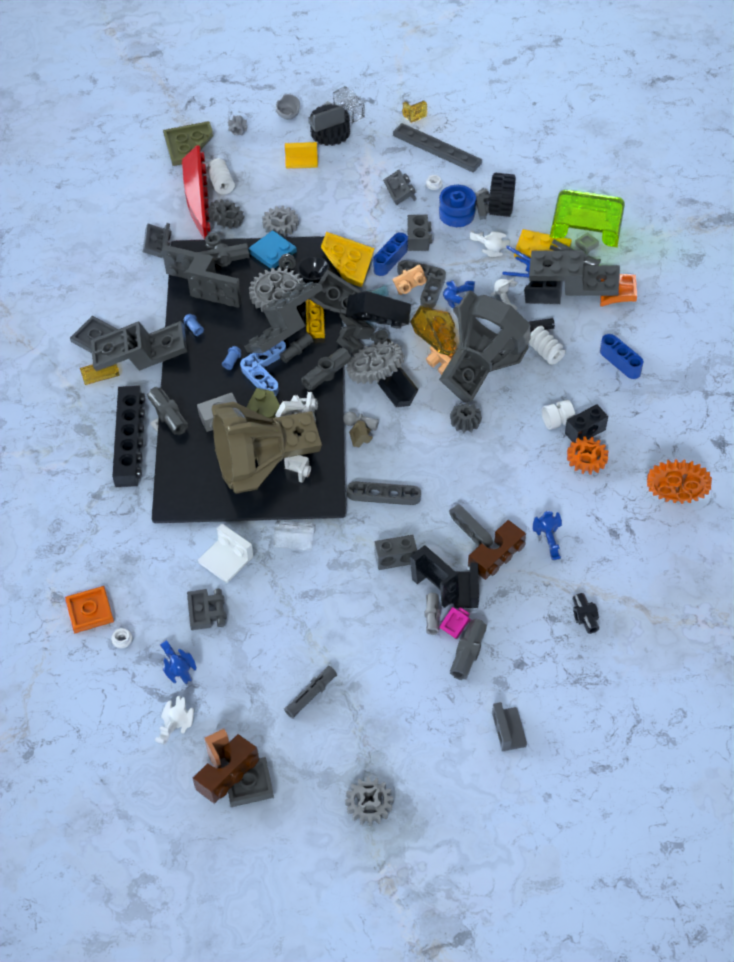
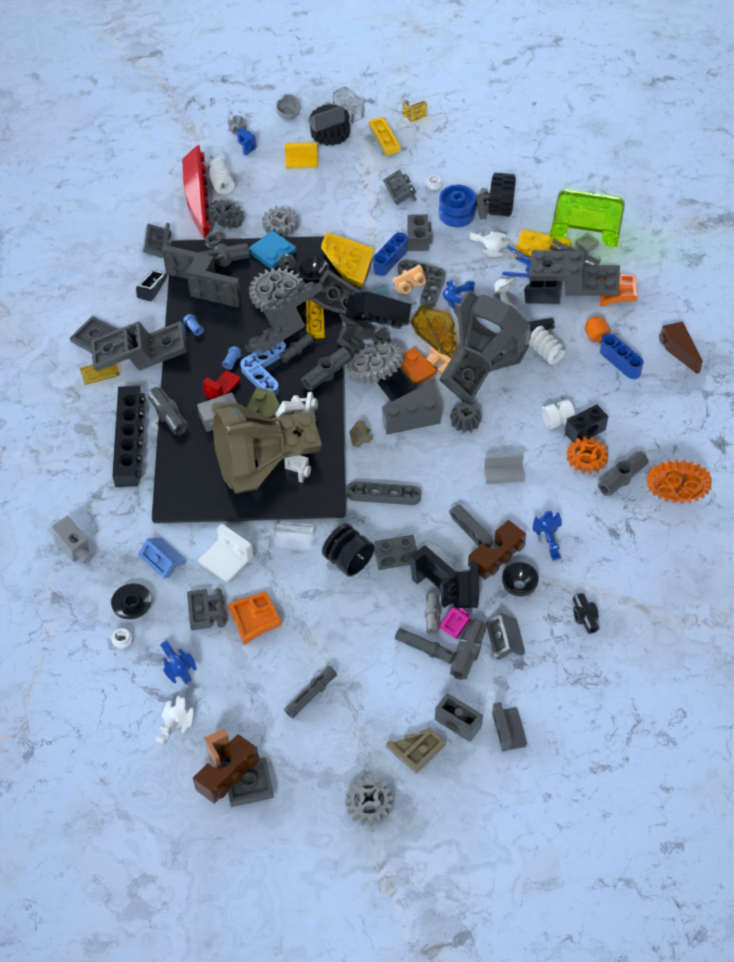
orange tile [65,586,114,634] -> none
olive plate [163,121,213,166] -> none
light grey pin [343,412,379,431] -> none
dark grey tile [393,123,482,173] -> none
none -> light grey torso [52,515,93,564]
none -> black dish [111,583,152,620]
none -> black slope [136,270,167,301]
none -> medium blue panel [138,538,186,578]
none -> red bracket [203,370,241,400]
none -> orange plate [228,591,282,645]
none -> blue bracket [237,127,256,155]
none -> black wheel [322,523,375,577]
none -> yellow plate [369,117,401,156]
none -> dark grey wedge [382,382,441,435]
none -> dark tan wing [386,728,446,774]
none -> orange plate [391,347,437,386]
none -> dark grey pin [395,627,456,664]
none -> dark grey brick [435,693,483,742]
none -> light grey panel [484,453,525,484]
none -> dark grey panel [486,613,525,660]
none -> black piece [502,562,539,597]
none -> orange head [584,316,611,344]
none -> dark grey piece [598,451,649,496]
none -> reddish brown slope [659,321,703,374]

